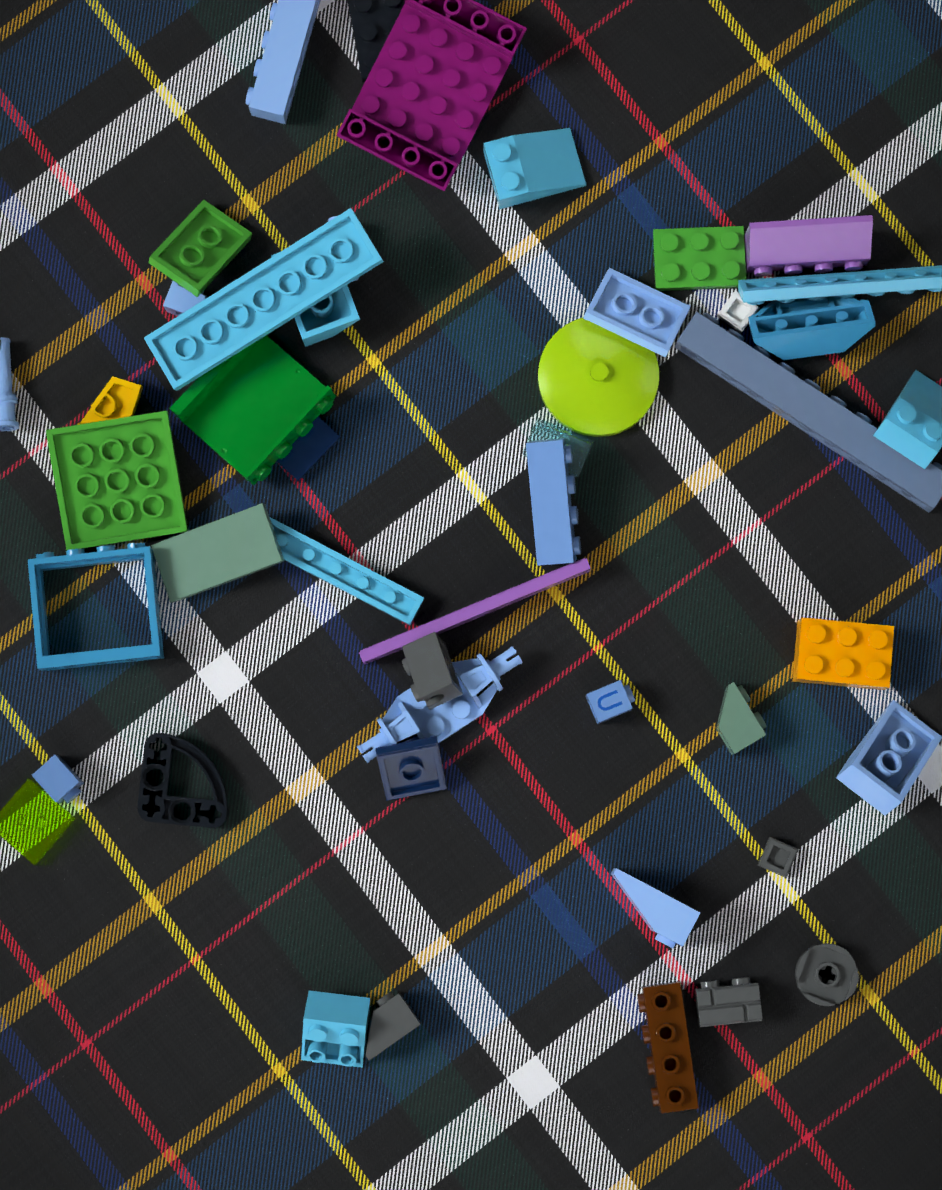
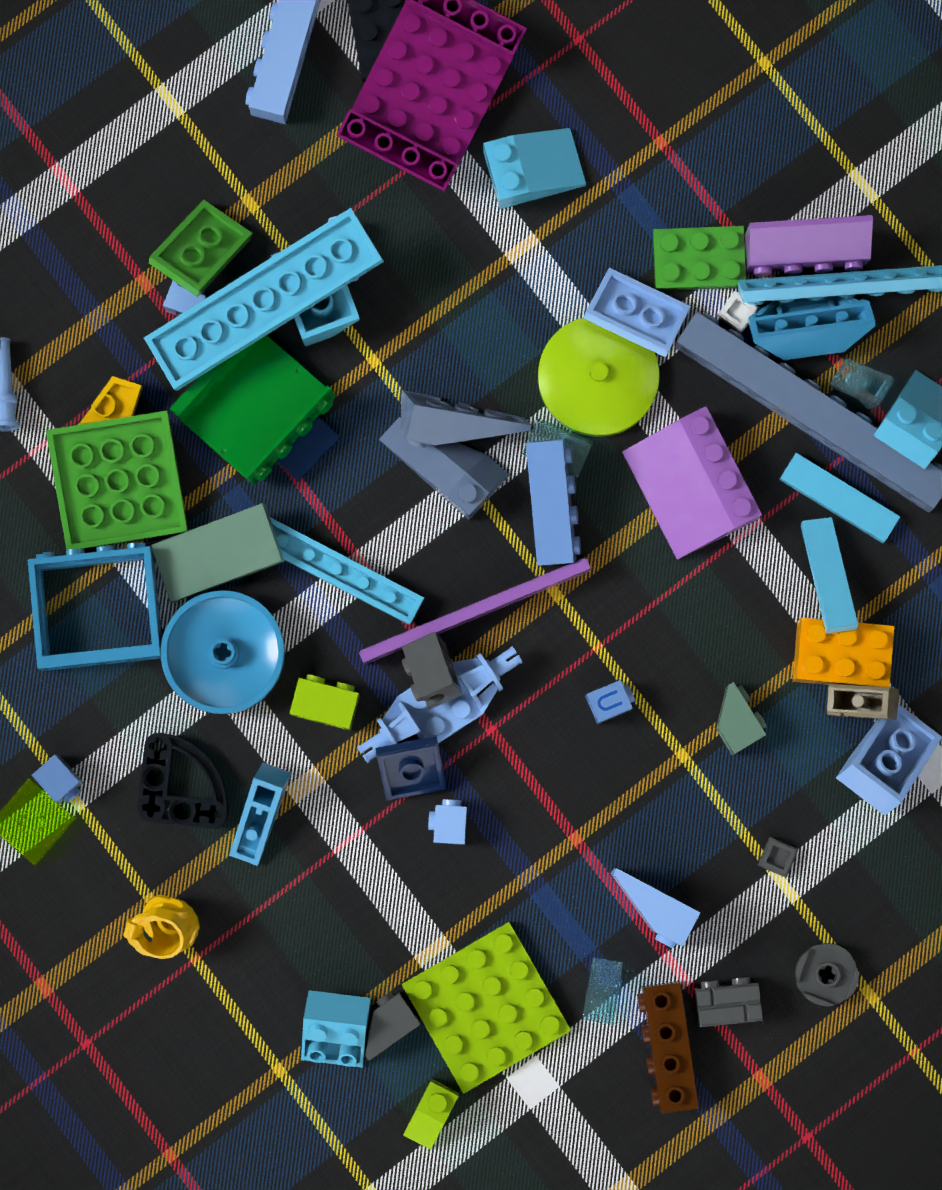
none -> yellow helmet [123,895,199,959]
none -> dark azure dish [161,591,285,714]
none -> dark azure slope [229,762,291,866]
none -> lime brick [289,674,360,731]
none -> sand blue wedge [379,417,510,520]
none -> sand blue wedge [401,390,531,448]
none -> lime plate [401,922,571,1094]
none -> lime slope [403,1078,459,1150]
none -> light blue brick [428,799,467,845]
none -> clear light blue slope [582,957,623,1025]
none -> medium lavender slope [622,406,762,560]
none -> medium azure tile [779,453,900,543]
none -> medium azure tile [801,517,858,633]
none -> dark tan brick [827,684,899,720]
none -> clear light blue slope [830,358,895,410]

